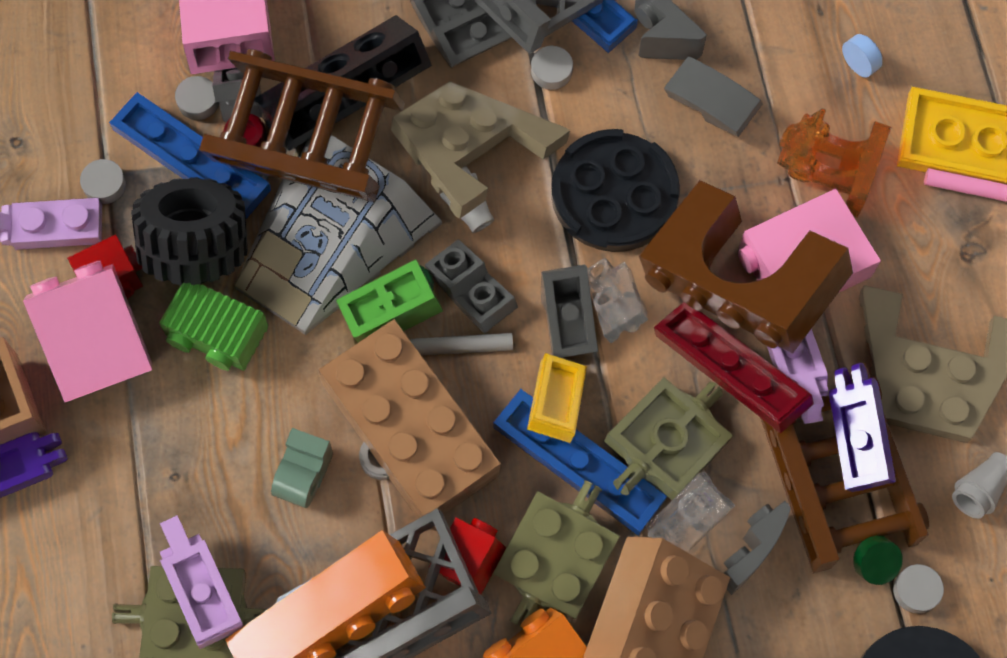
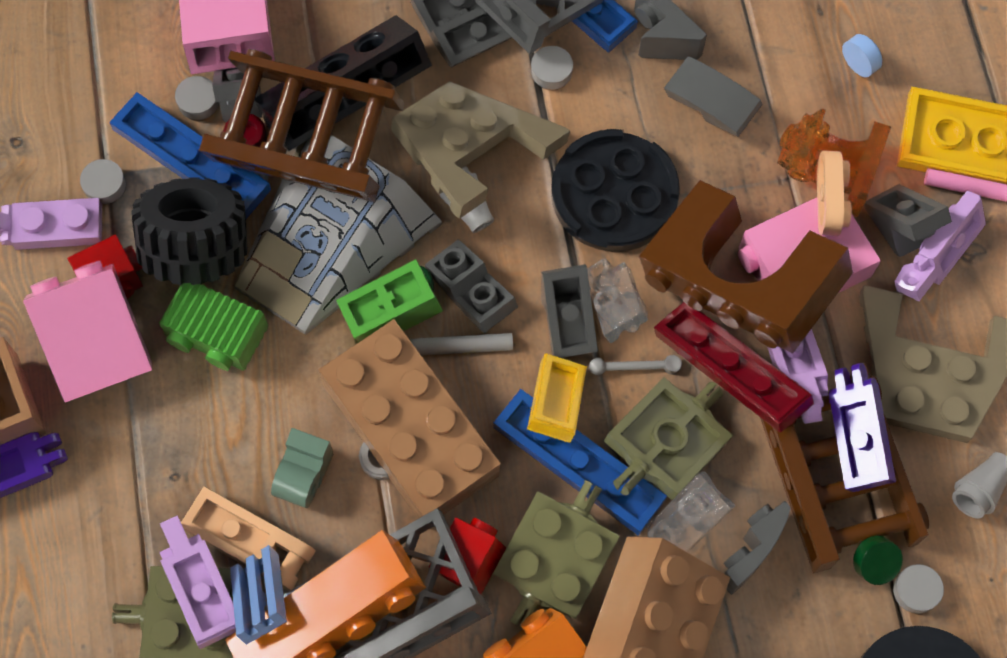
none -> light nougat plate [181,487,316,591]
none -> medium blue tile [230,545,287,645]
none -> light grey hinge [589,355,682,375]
none -> light nougat plate [817,151,852,236]
none -> dark grey slope [863,184,952,257]
none -> lavender hinge [894,191,986,301]

